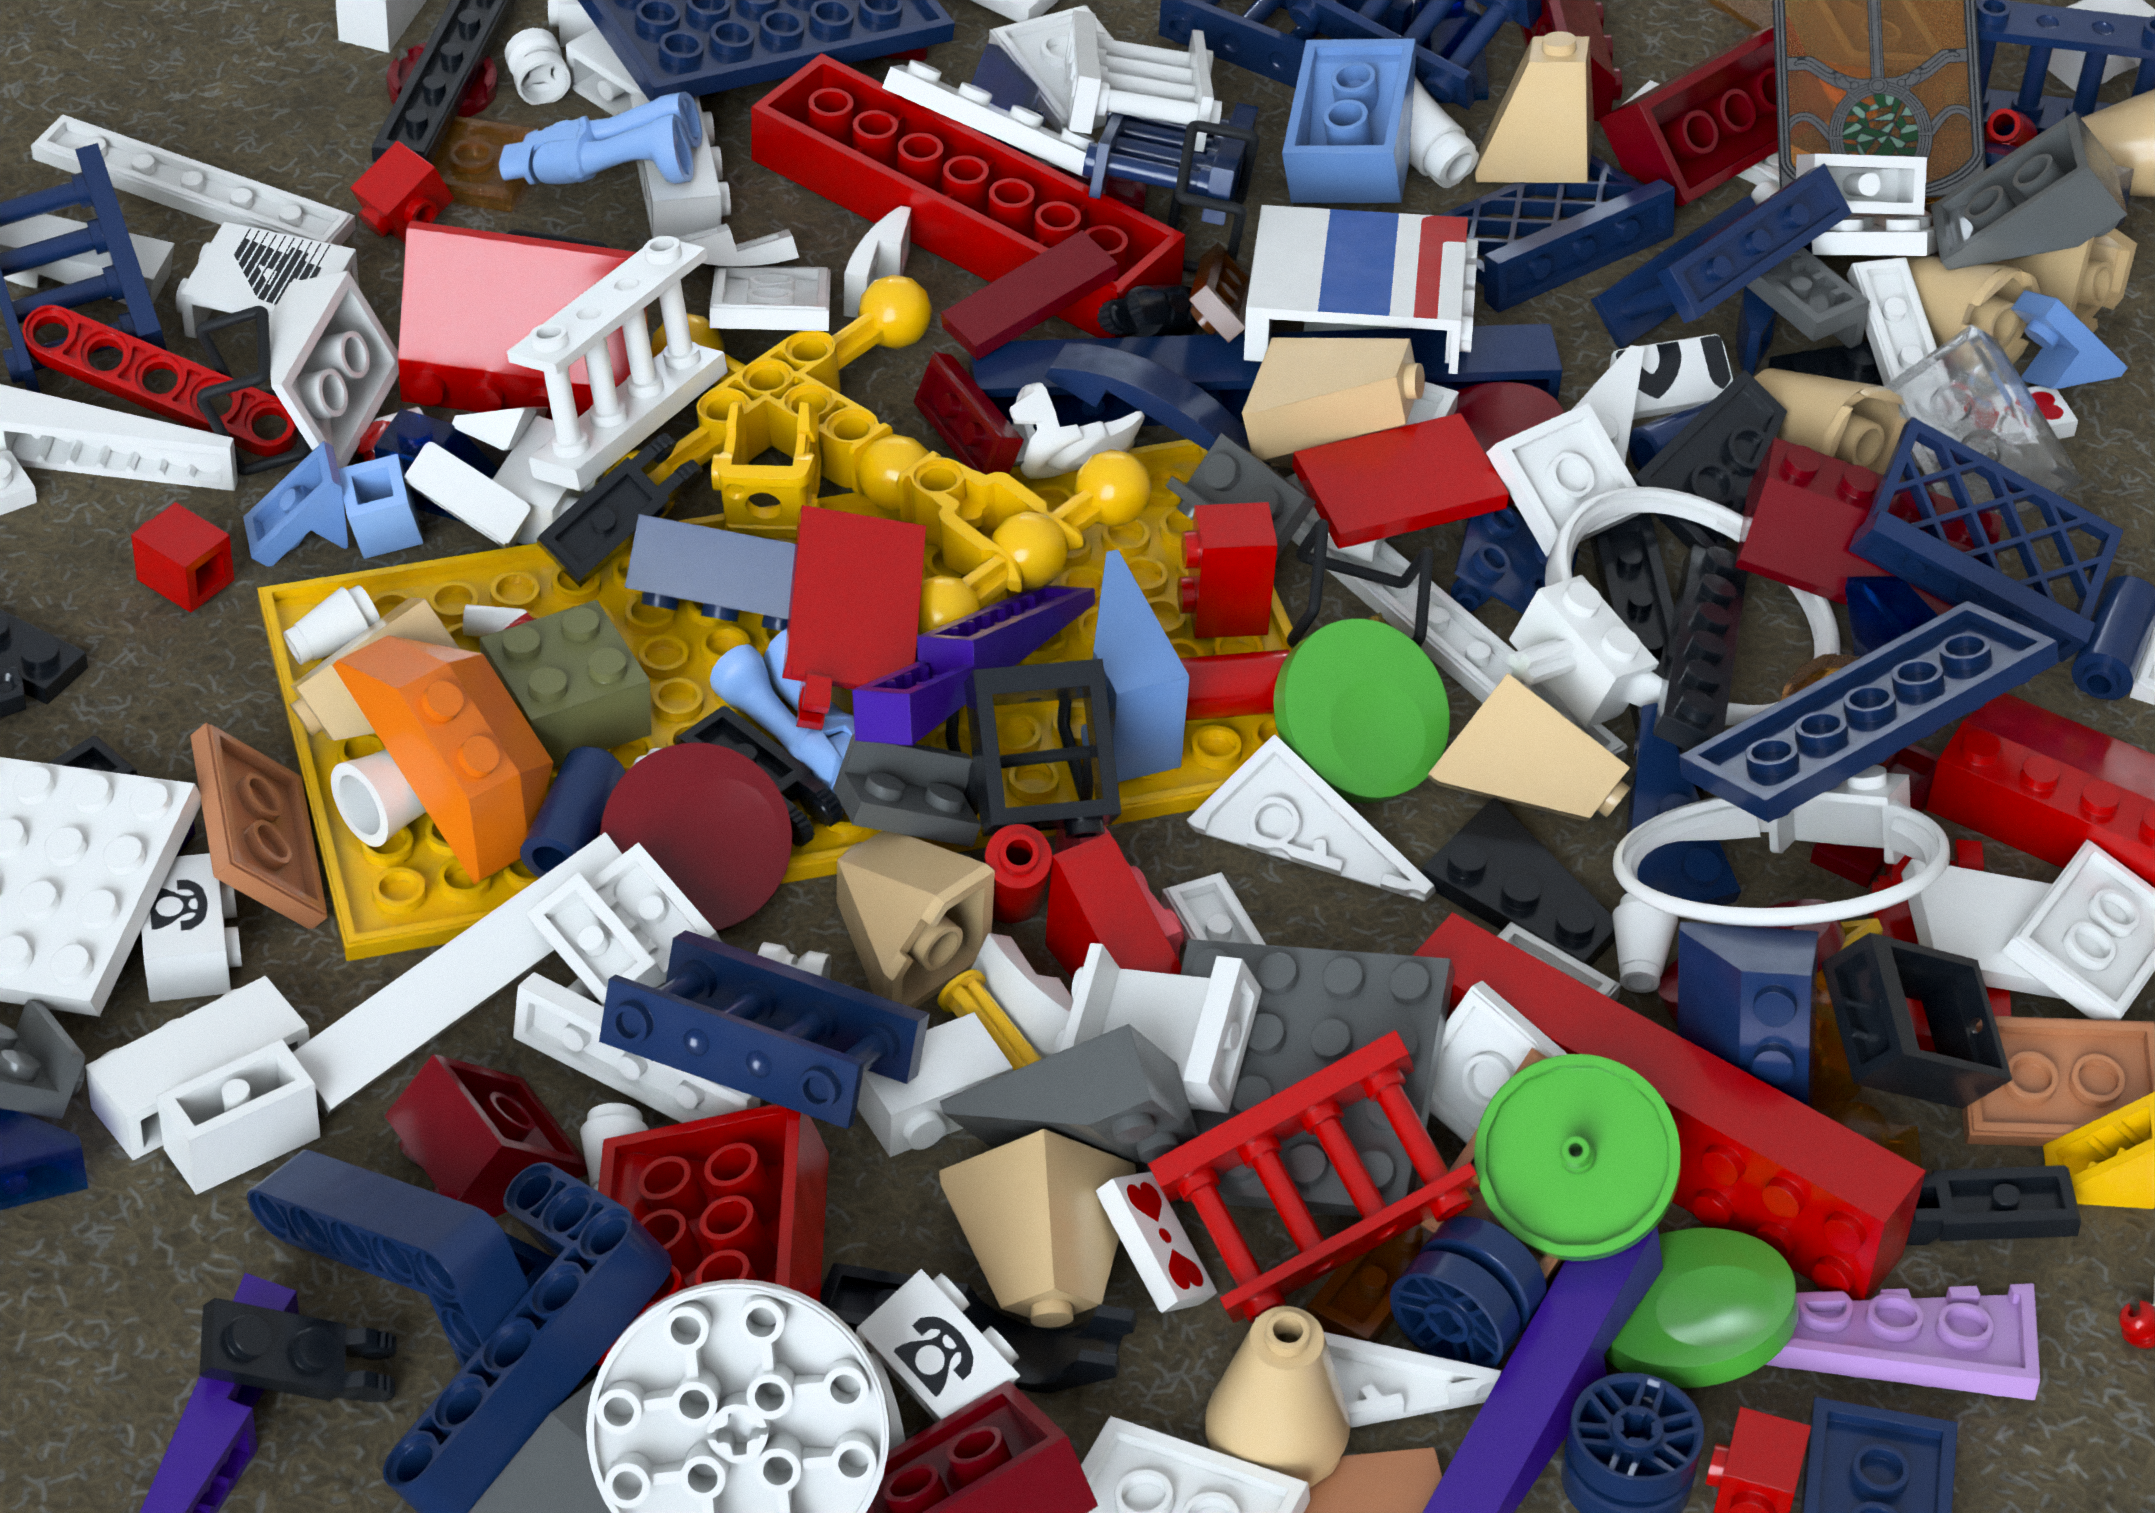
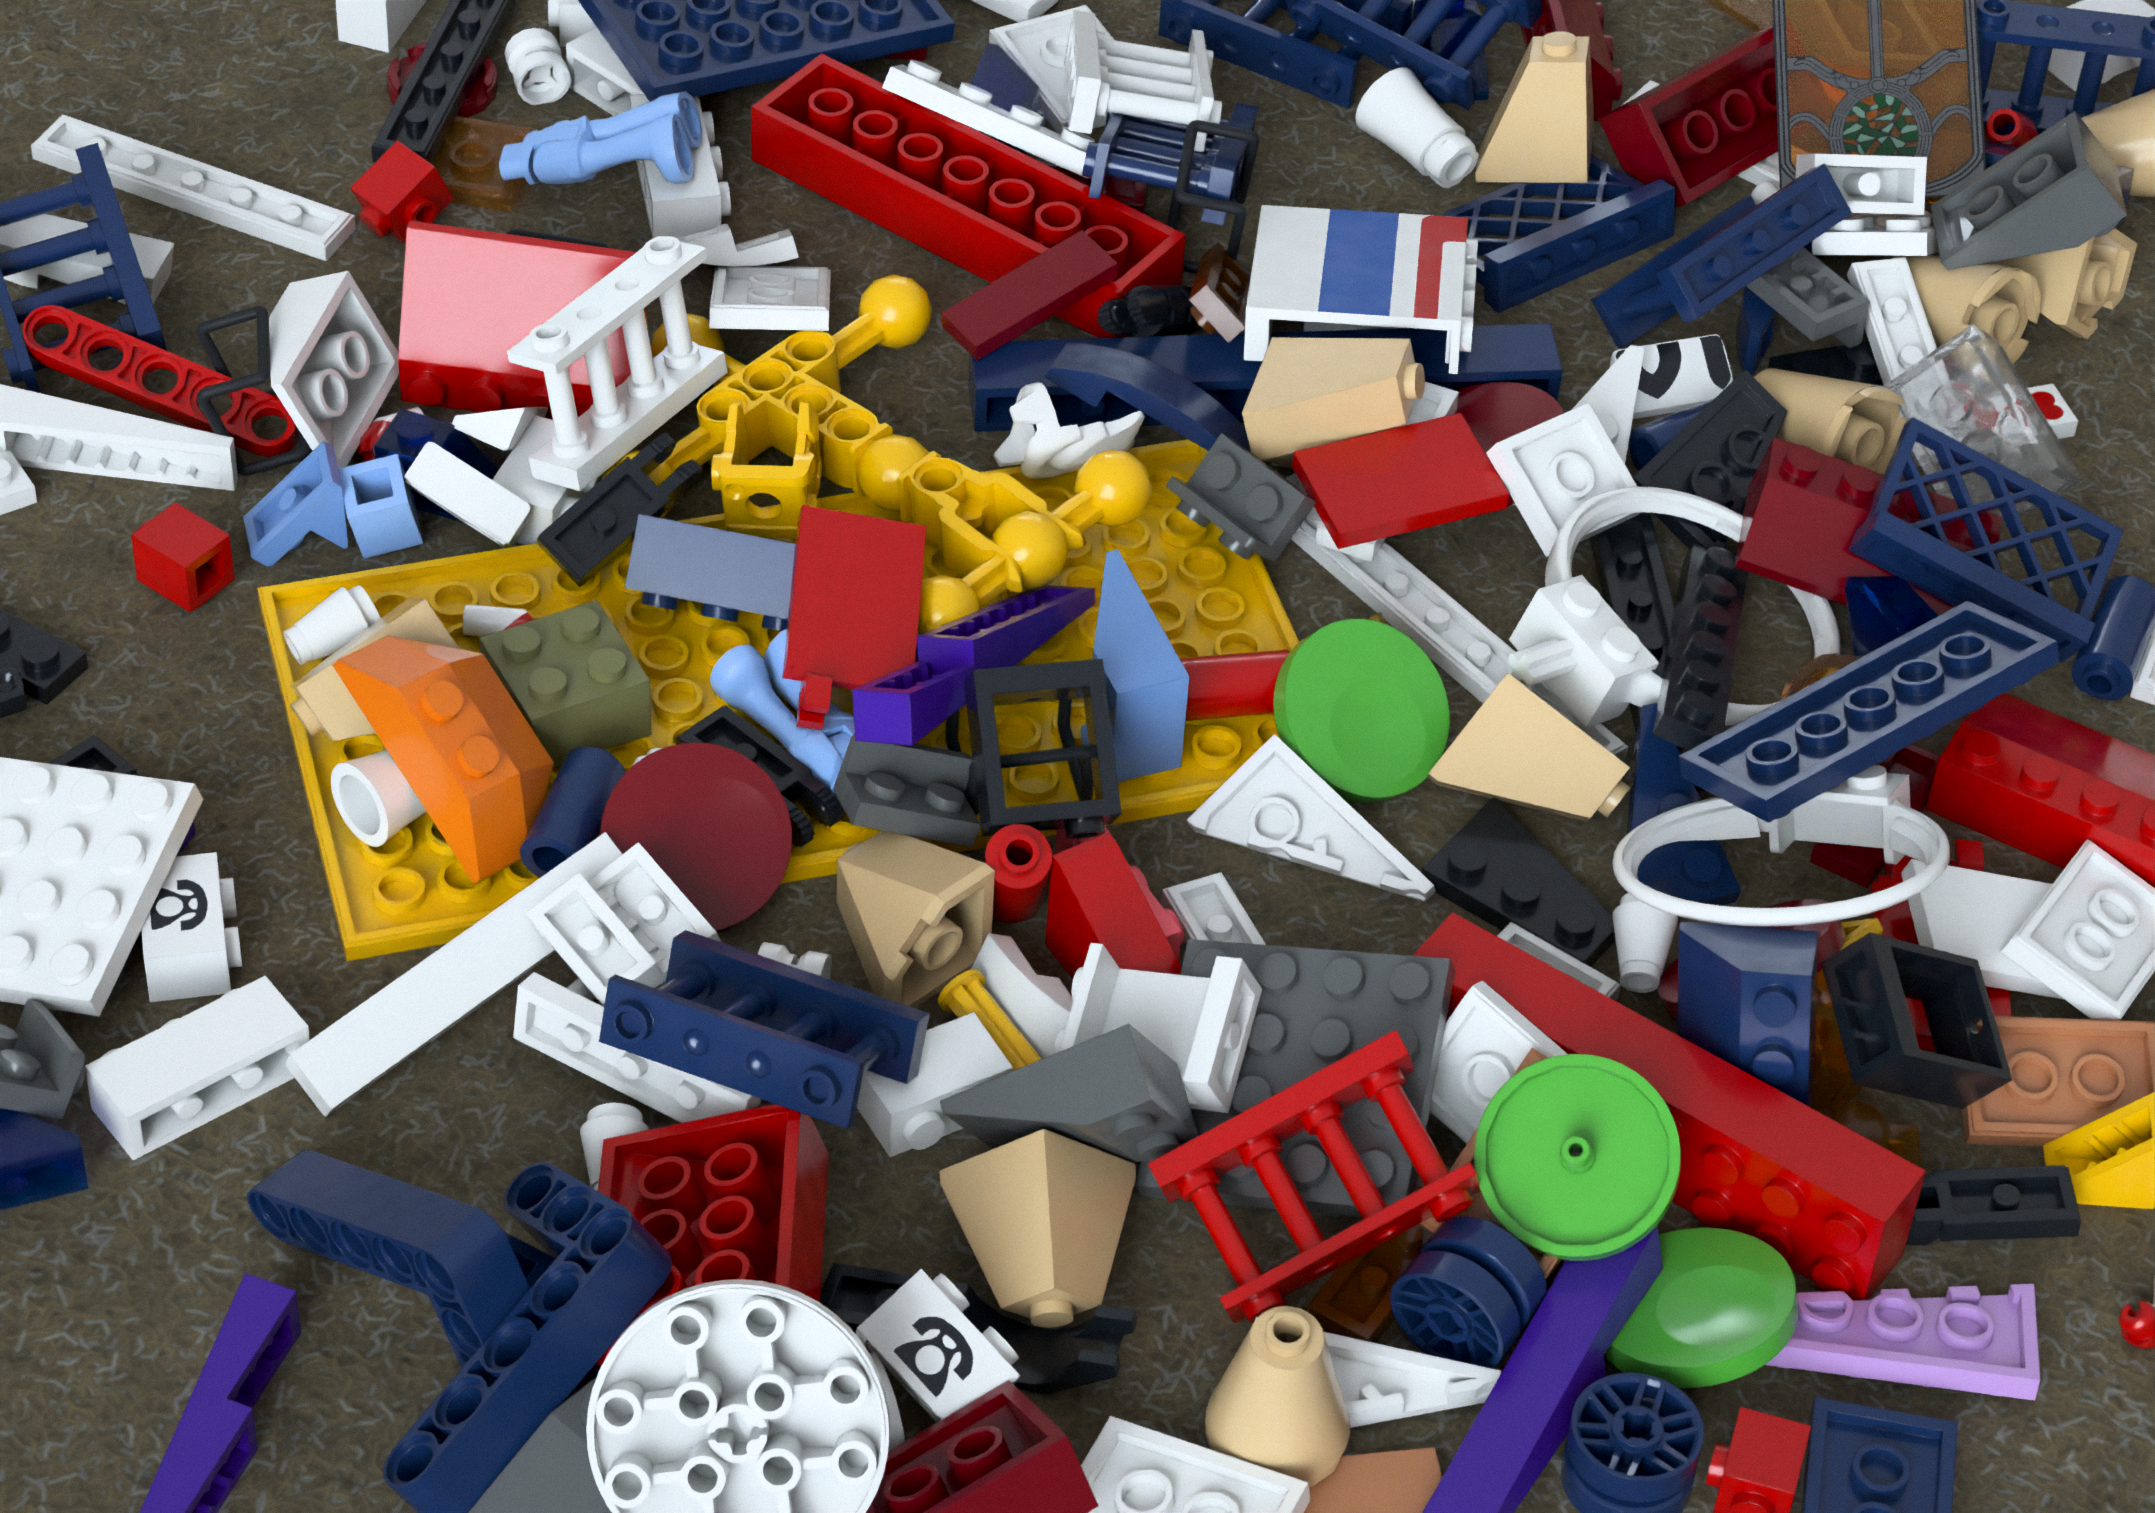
white brick [156,1039,321,1195] -> none
white panel [176,221,359,338] -> none
nougat tile [190,723,328,929] -> none
black hinge [199,1298,397,1402] -> none
dark red slope [384,1054,588,1218] -> none
white slope [844,206,911,318] -> none
dark red tile [913,352,1024,475] -> none
white tile [1096,1171,1218,1313] -> none
red brick [1177,502,1278,639] -> none
medium blue slope [1282,39,1417,203] -> none
black piece [1287,519,1434,648] -> none
dark blue hinge [1451,506,1579,614] -> none
medium blue slope [2011,290,2128,389] -> none

